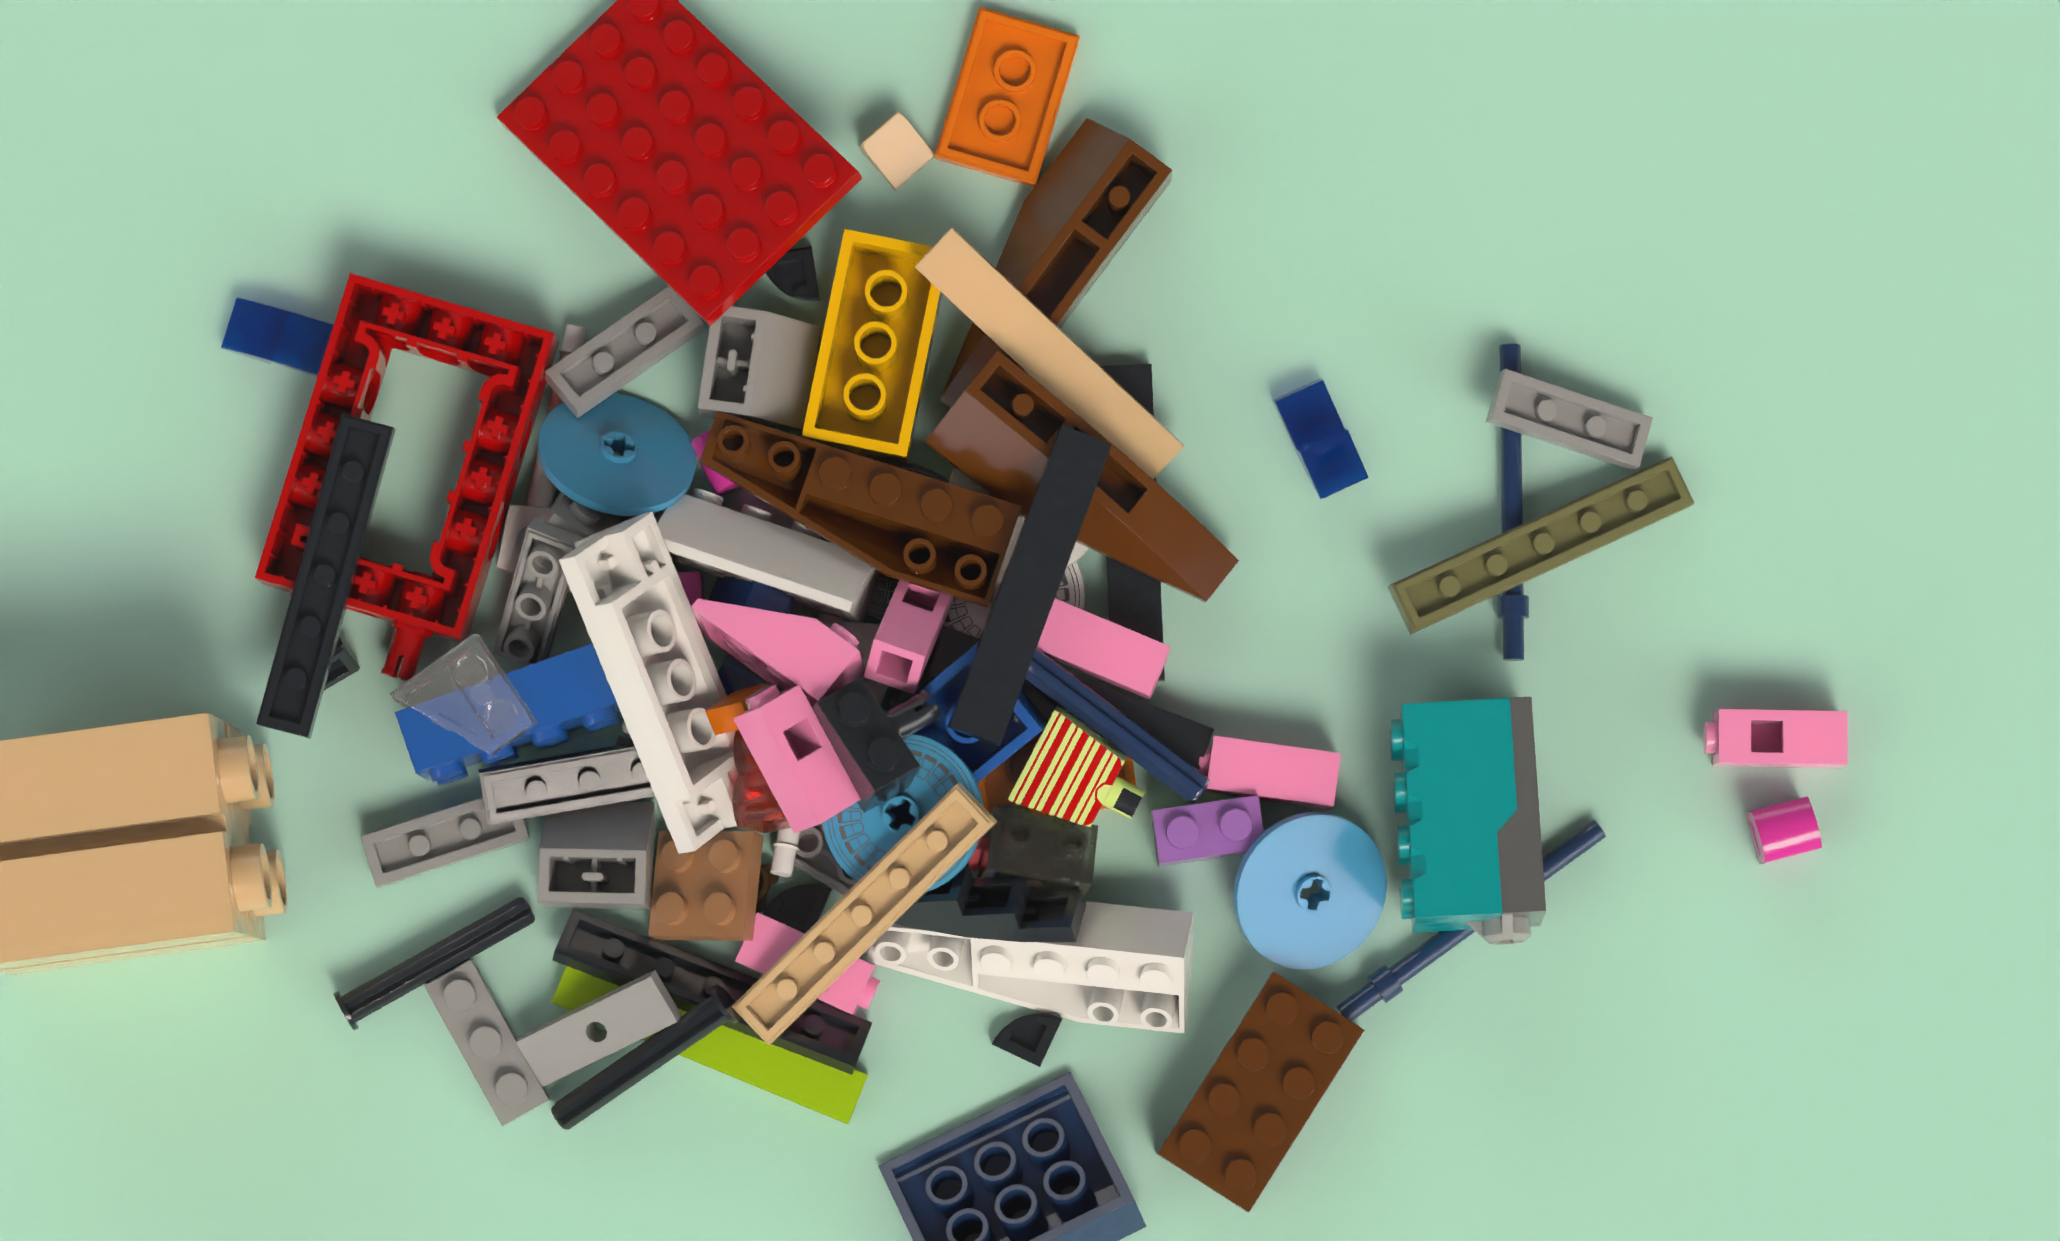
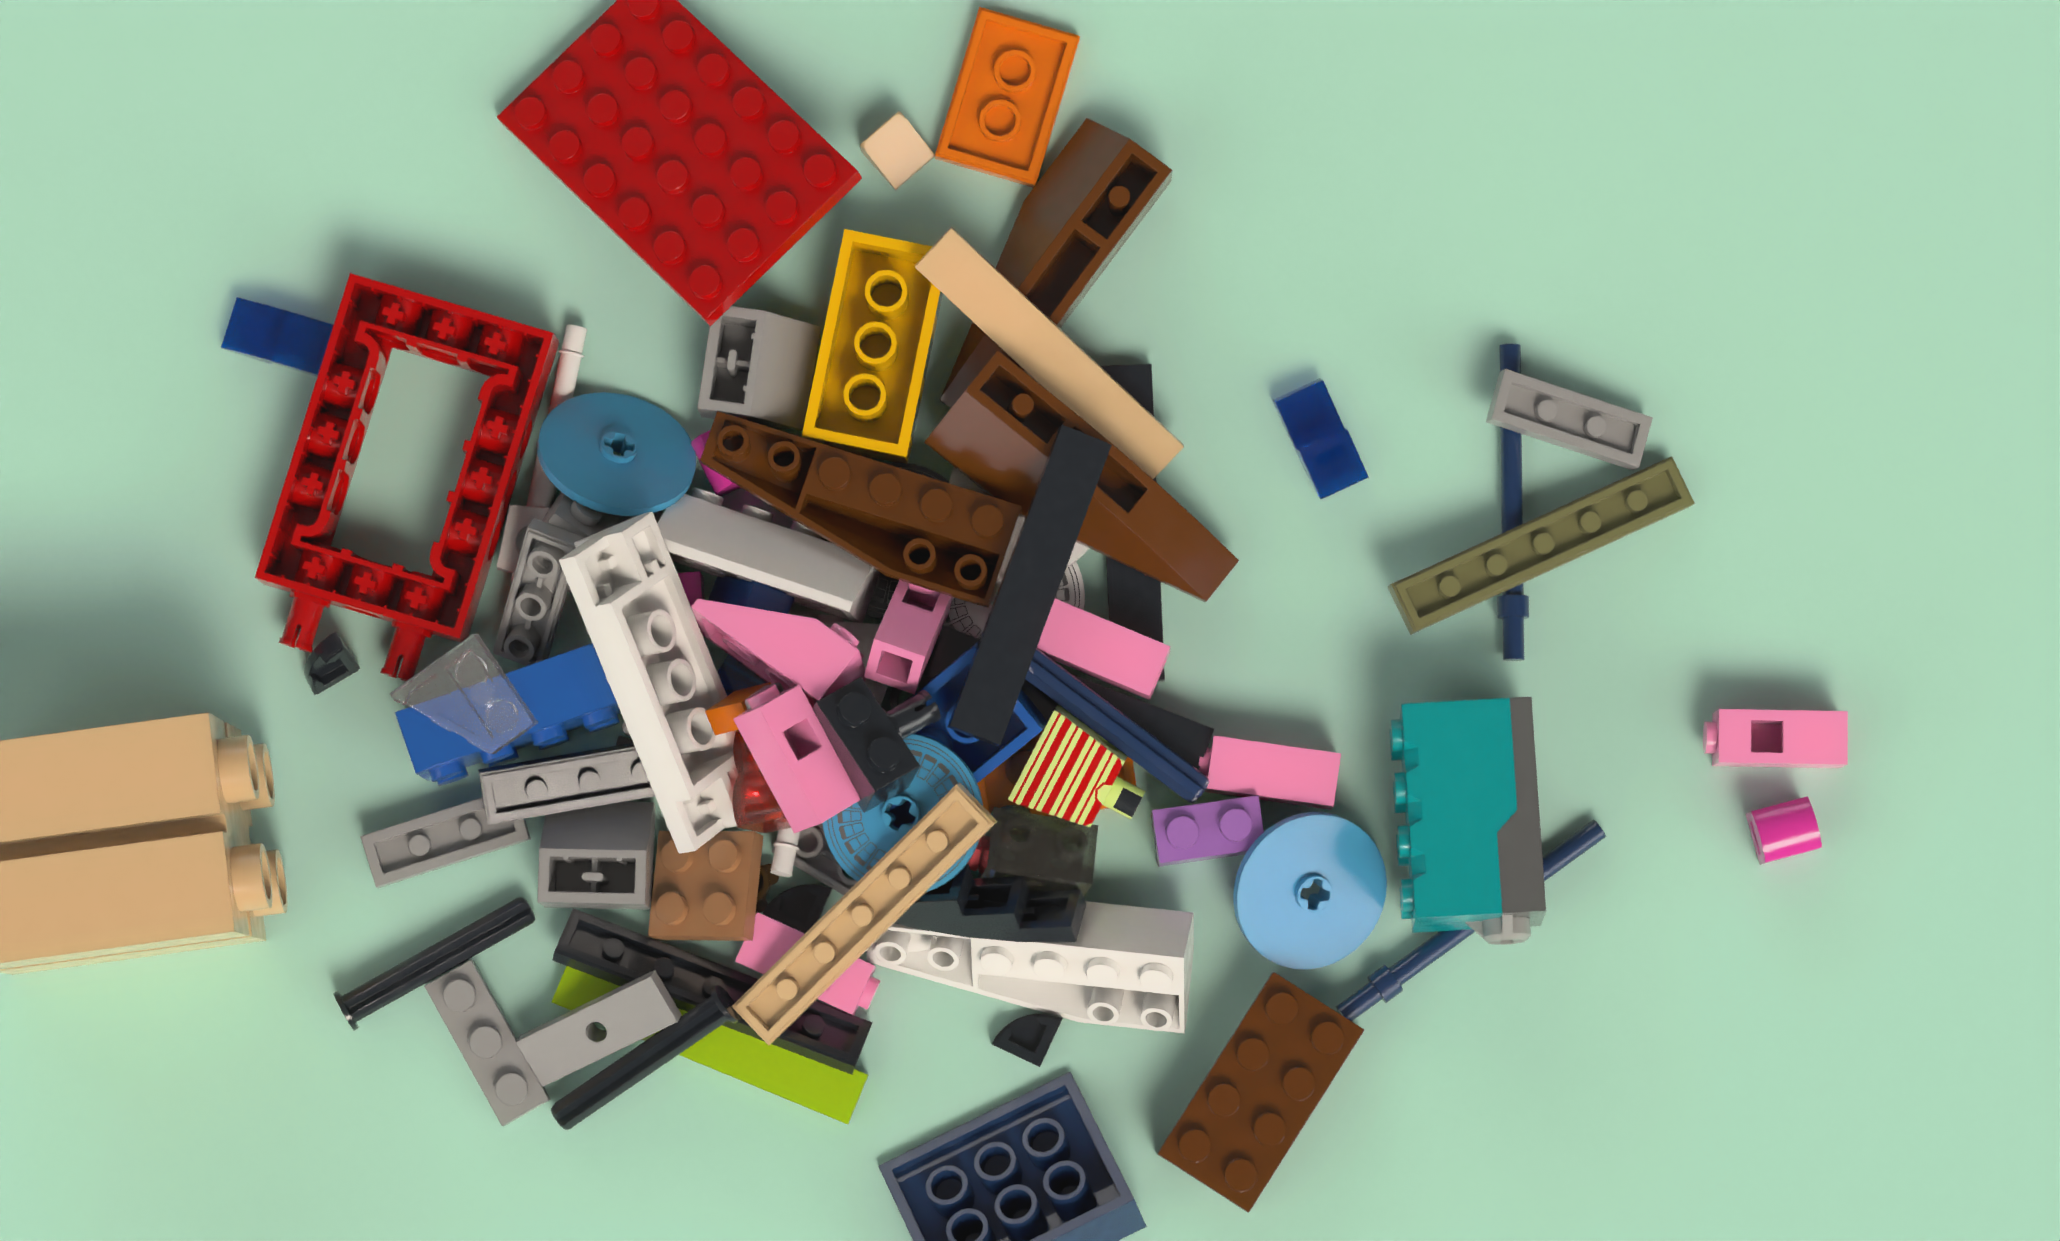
black tile [256,414,396,739] -> none
light grey plate [545,286,704,419] -> none
black tile [766,246,820,301] -> none

